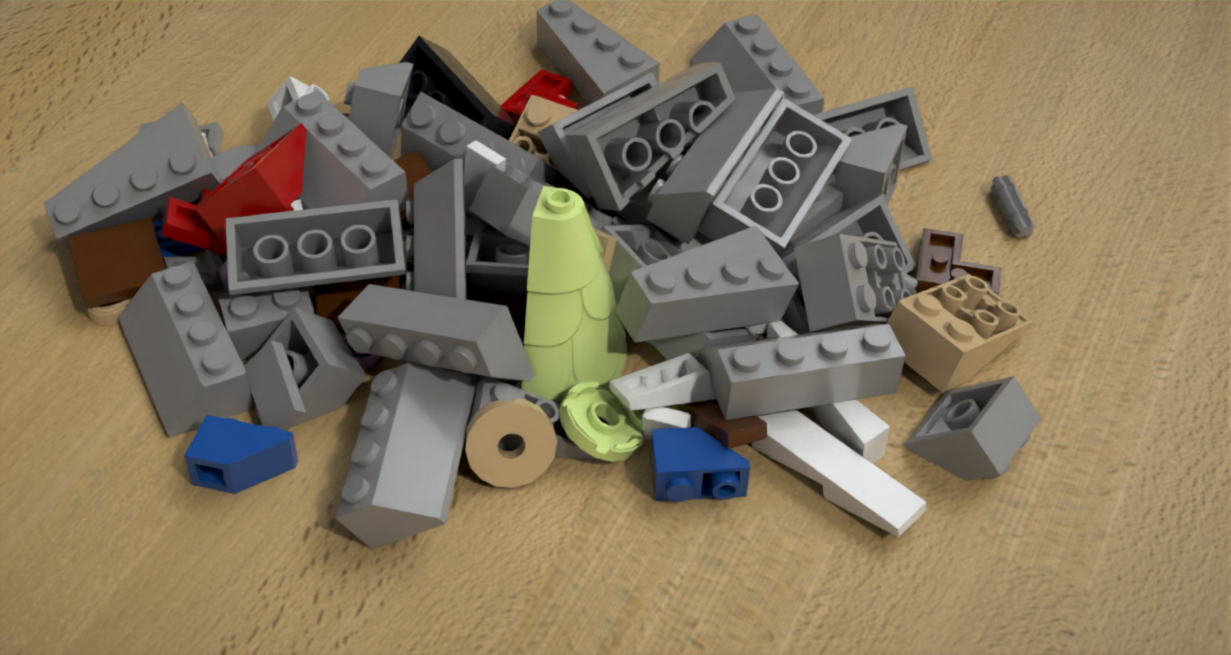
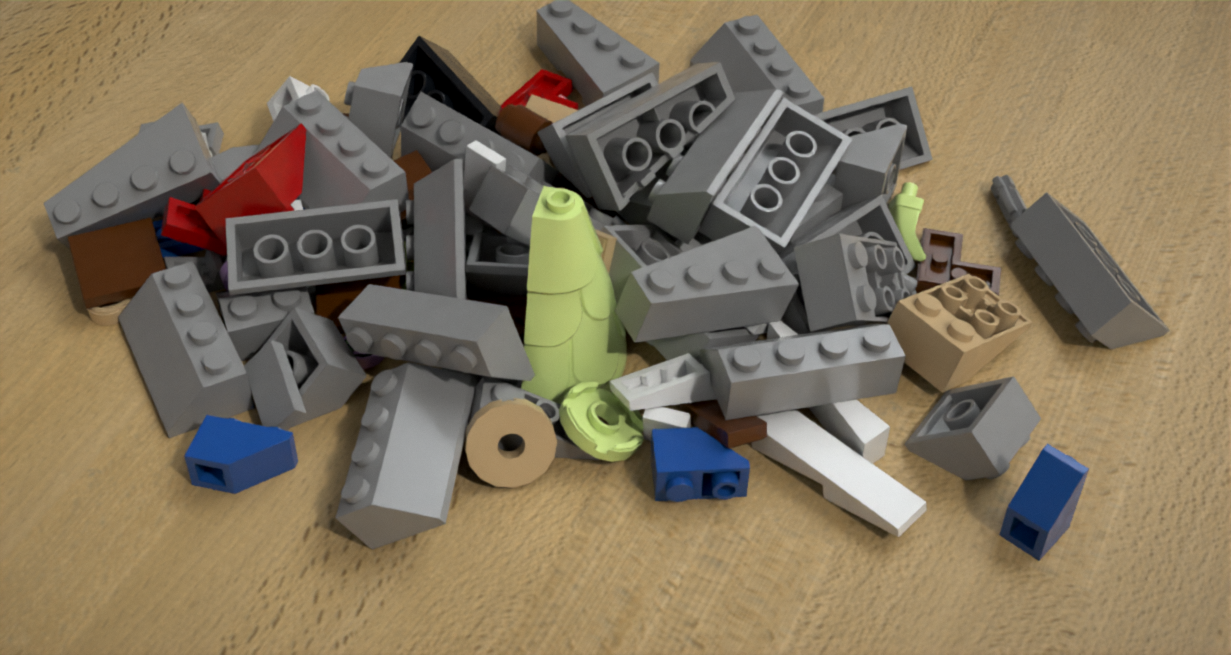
none -> reddish brown brick [495,104,553,156]
none -> yellowish green bar [888,182,926,261]
none -> blue slope [999,444,1089,561]
none -> light grey slope [1010,192,1170,349]

